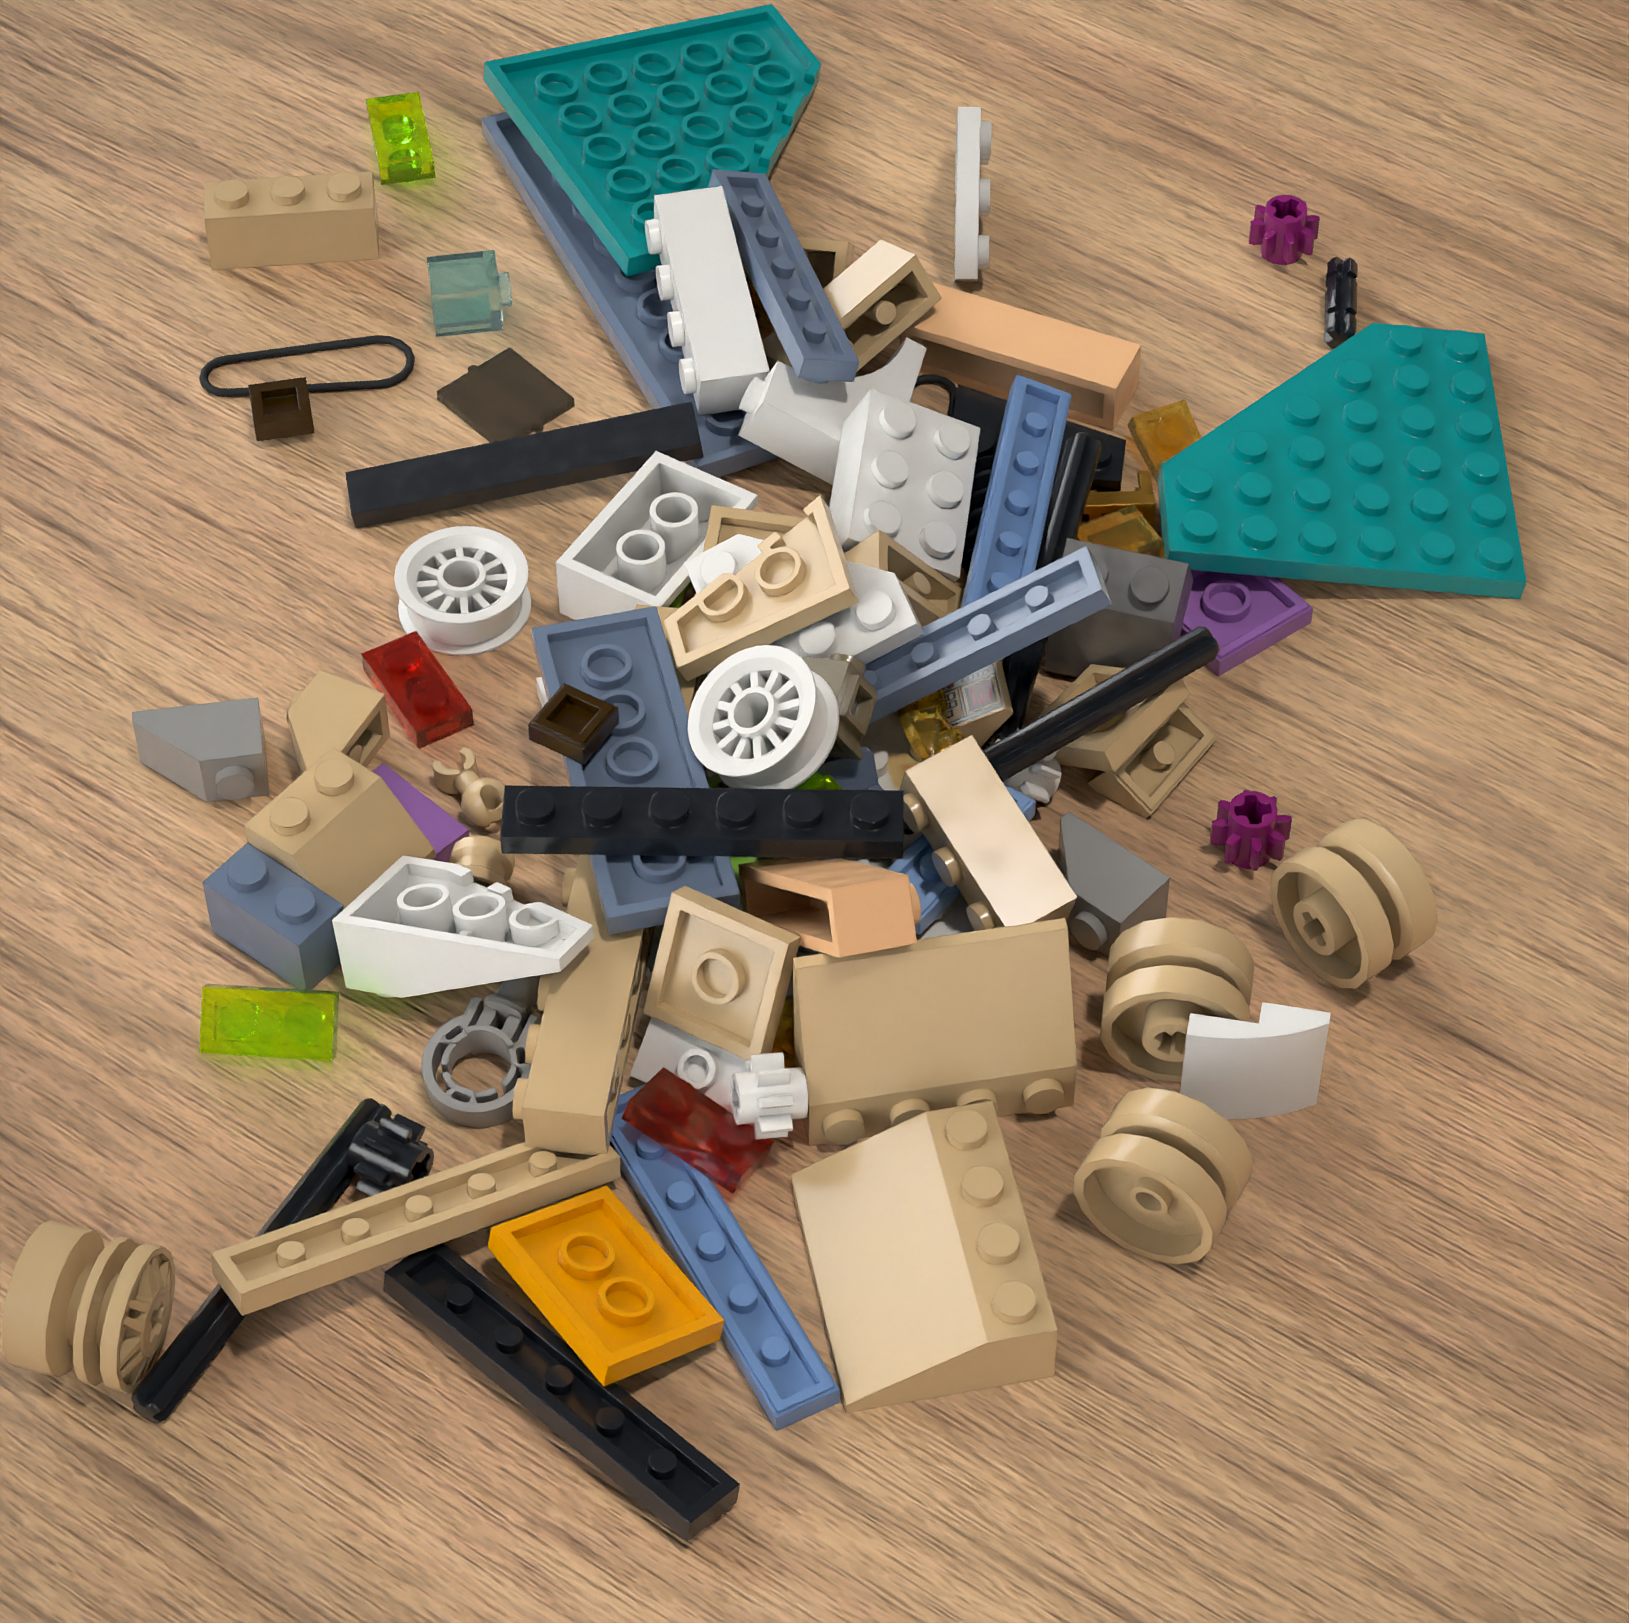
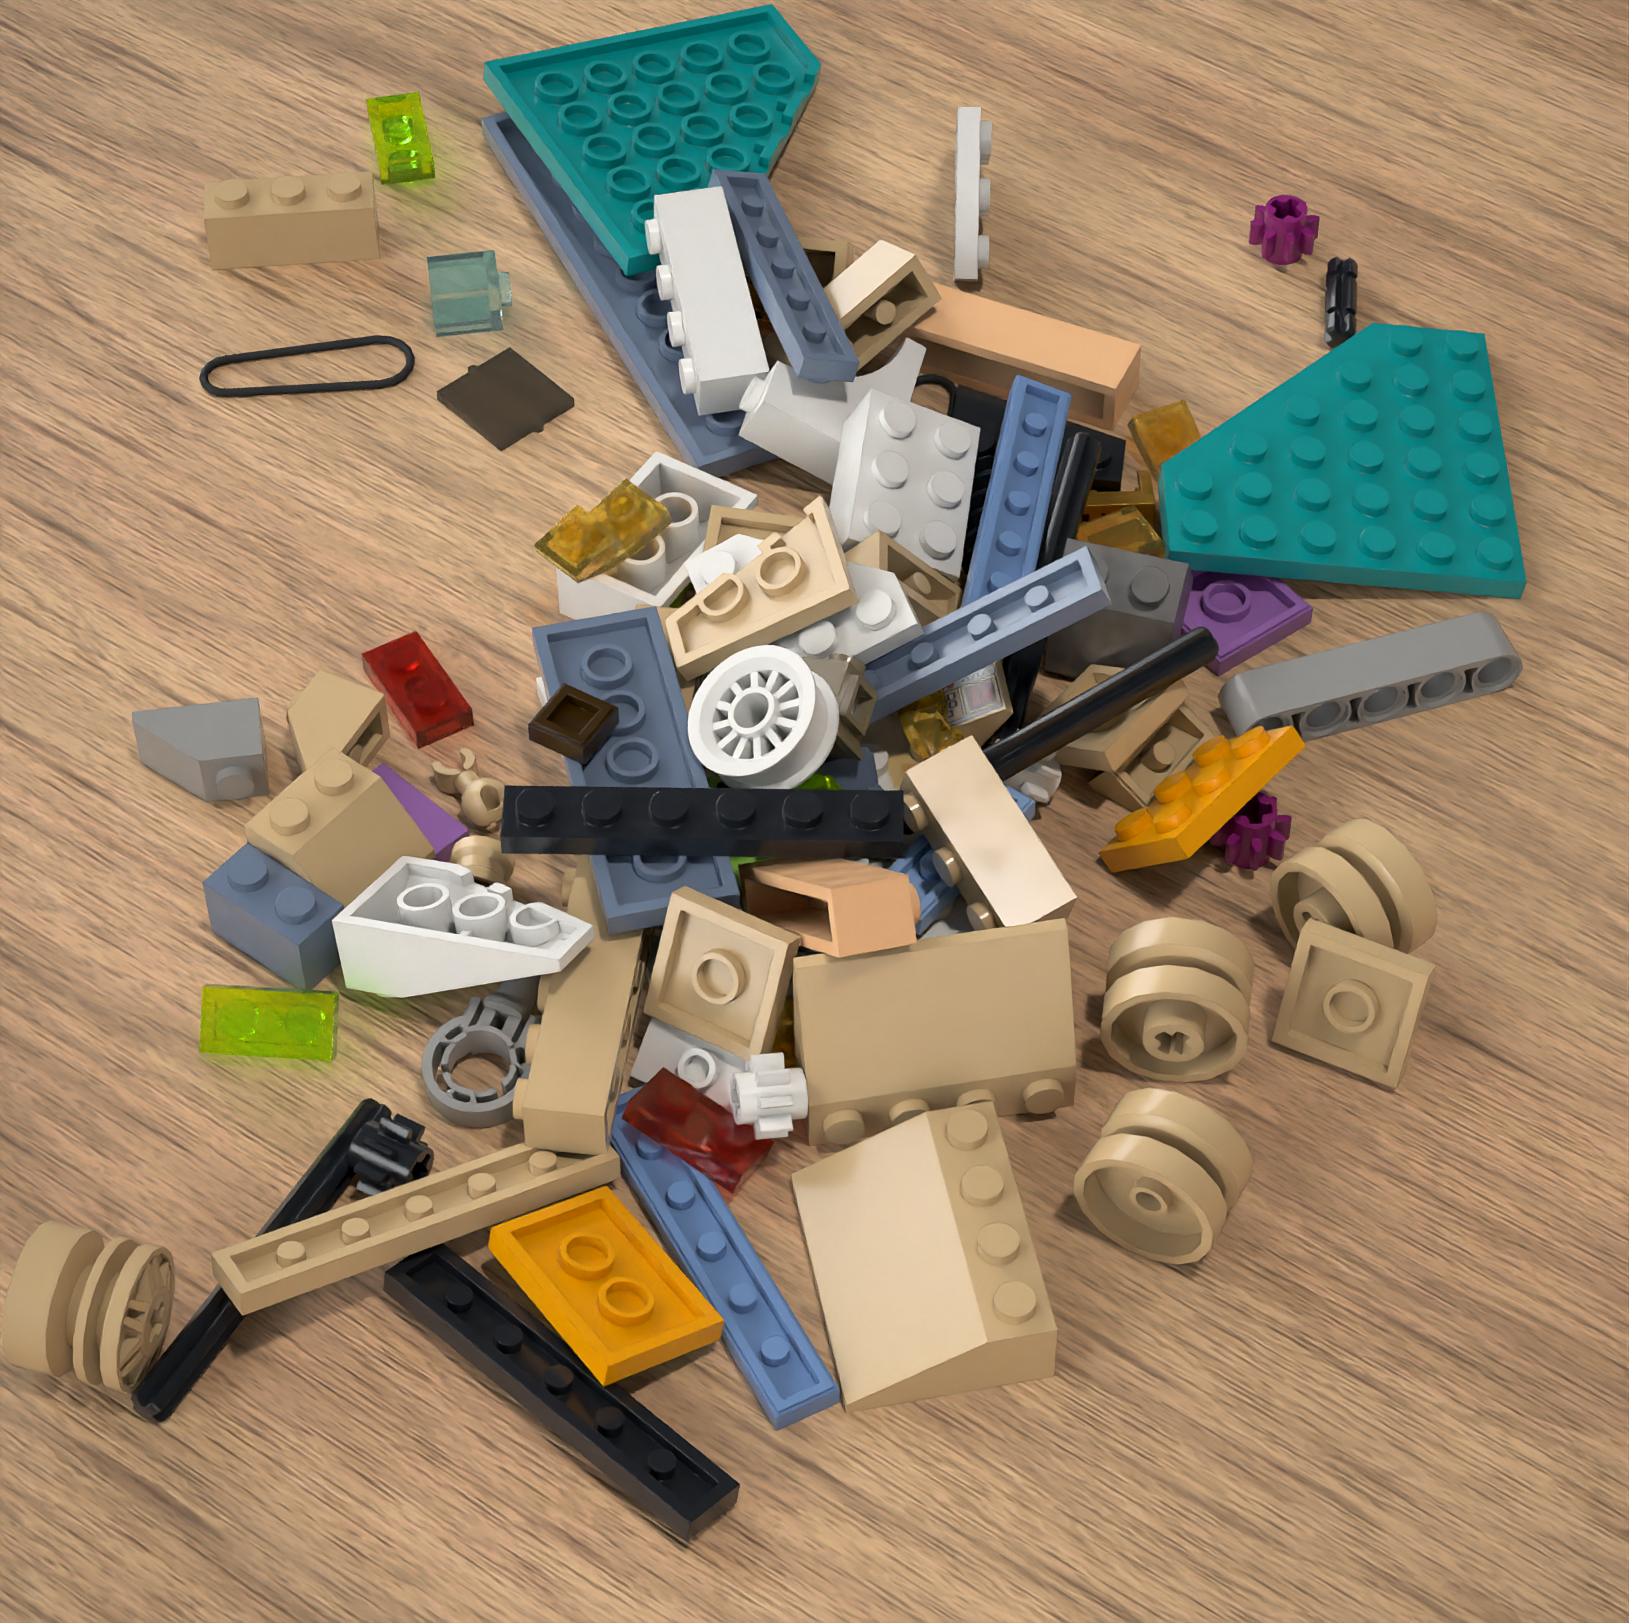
dark brown plate [248,377,315,441] -> none
black tile [345,401,704,529] -> none
white wheel [394,526,531,656] -> none
light grey slope [1058,811,1170,958] -> none
white slope [1180,1002,1331,1120] -> none
none -> clear yellow slope [534,478,672,583]
none -> light orange plate [1098,725,1306,873]
none -> light grey beam [1218,612,1523,742]
none -> tan plate [1271,918,1436,1089]

